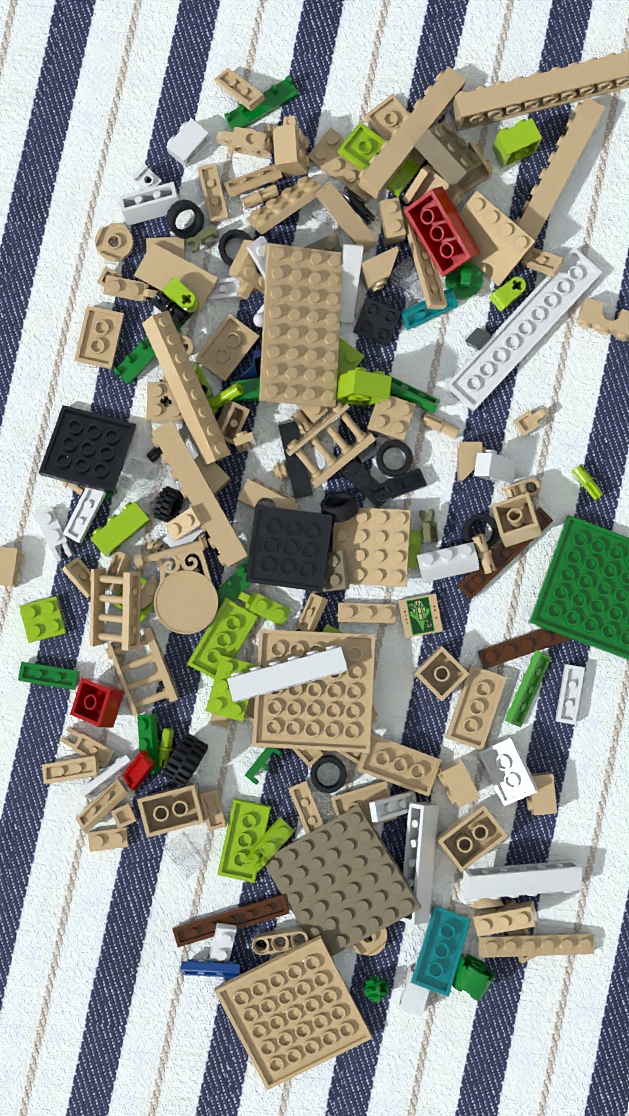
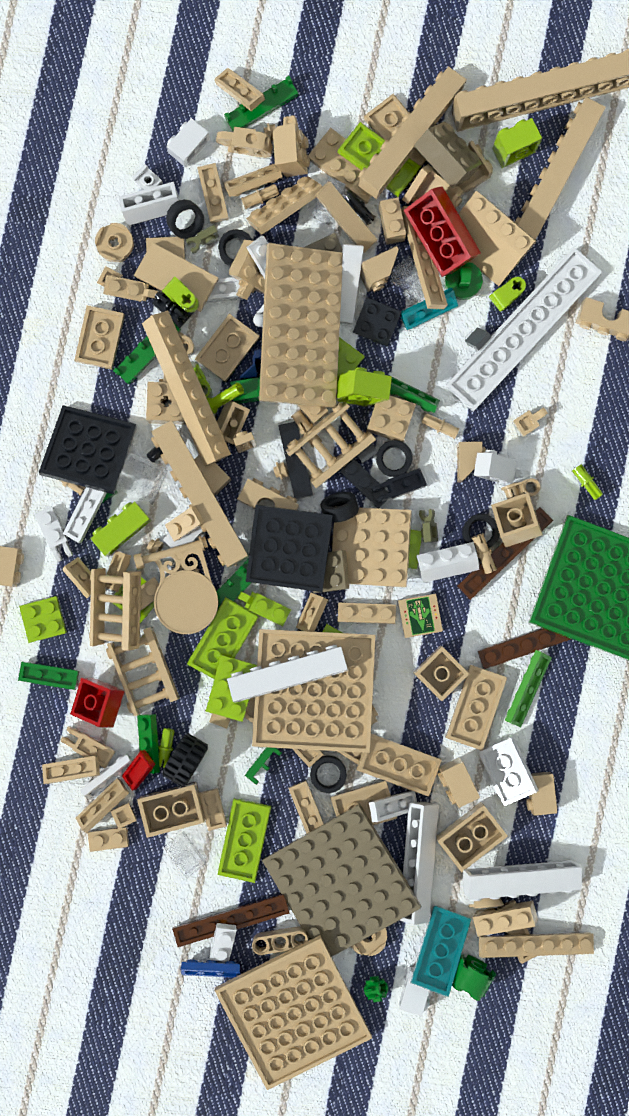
black tyre [153,486,184,523] -> none
lime hinge [245,818,295,871] -> none
tan plate [521,247,565,277] -> none
white plate [555,664,585,725] -> none

